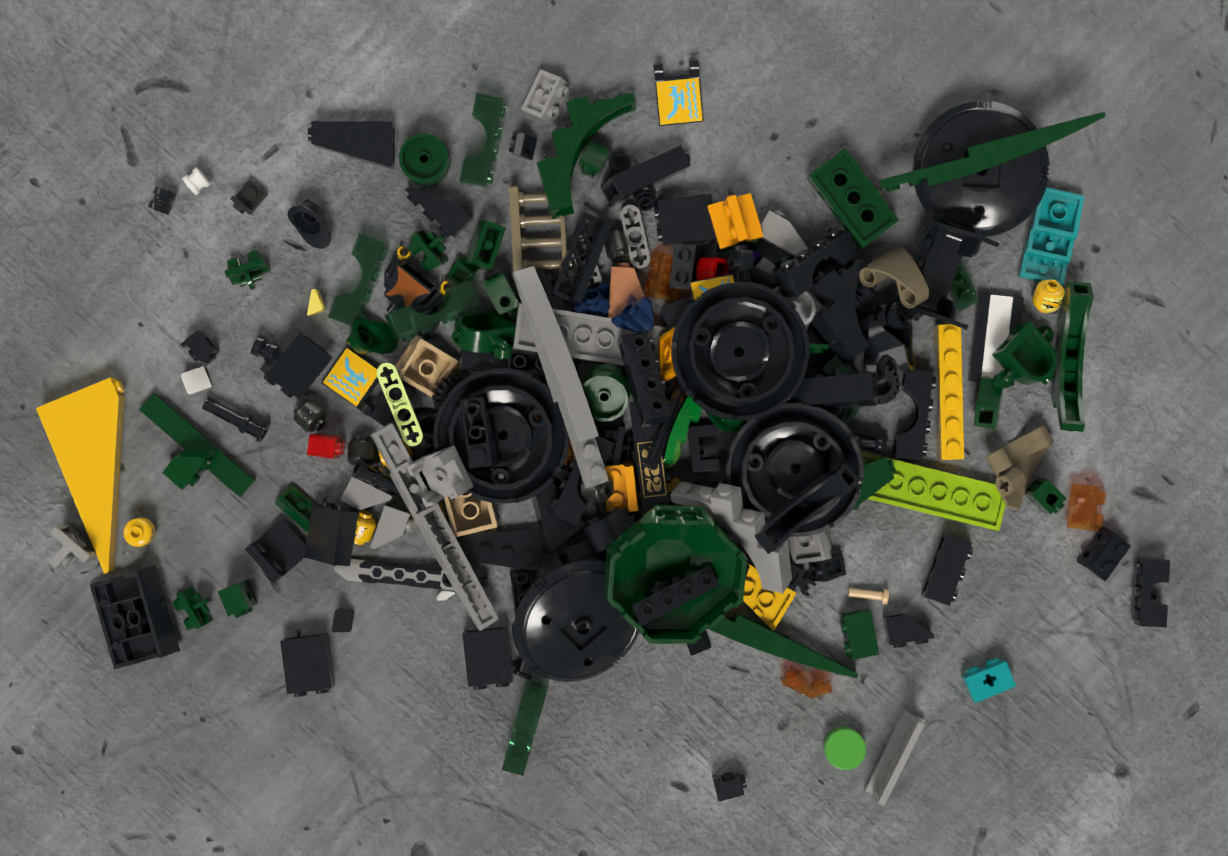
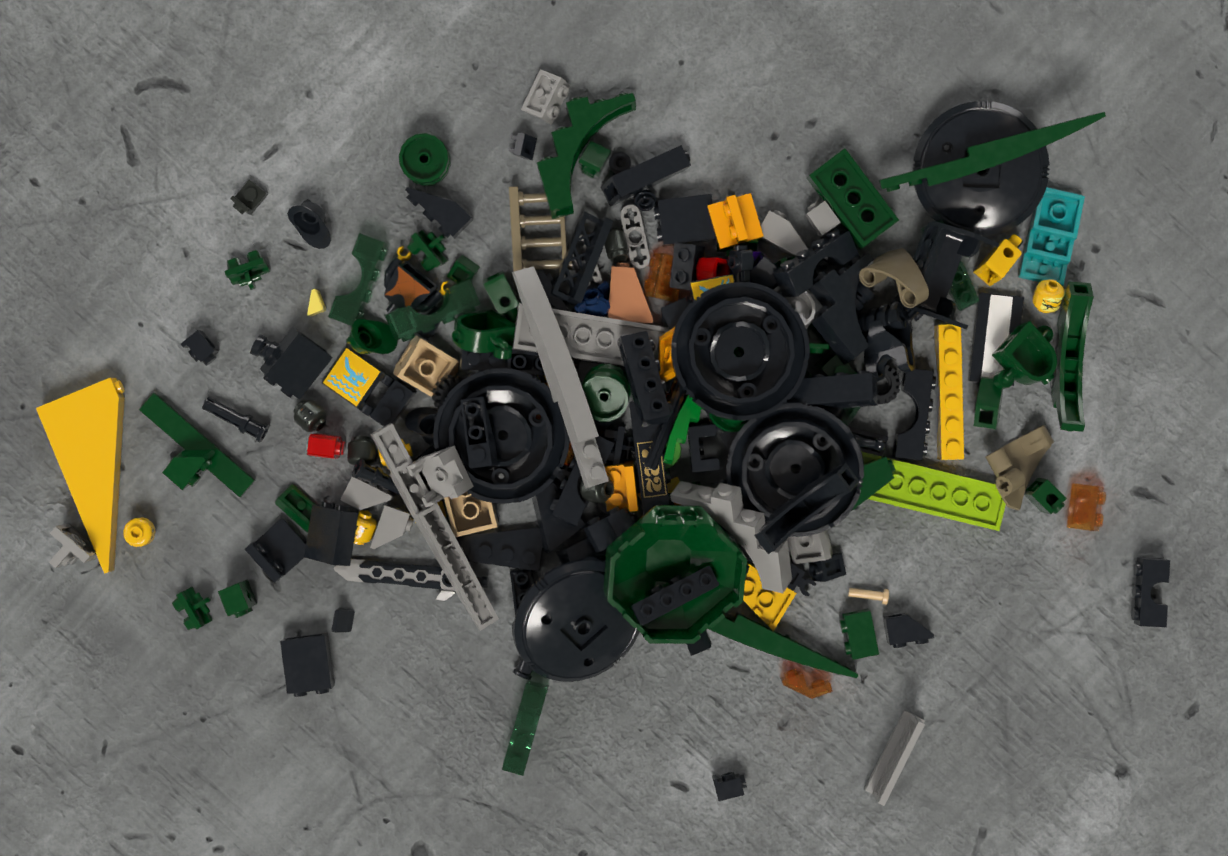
black piece [90,565,180,669] -> none
black wheel [148,186,177,215] -> none
white slope [180,366,212,395] -> none
white wheel [182,167,211,196] -> none
black slope [308,121,395,169] -> none
yellowish green beam [377,363,423,446] -> none
clear green arch [460,93,507,189] -> none
black brick [462,626,514,690] -> none
dark green brick [464,220,506,271] -> none
dark blue brick [611,294,655,333] -> none
flag [653,61,704,126] -> none
bright green head [823,726,866,770] -> none
black brick [921,532,973,606] -> none
teal brick [961,657,1016,703] -> none
black bracket [1077,526,1131,582] -> none
none -> light grey brick [805,201,841,237]
none -> yellow torso [973,234,1023,286]

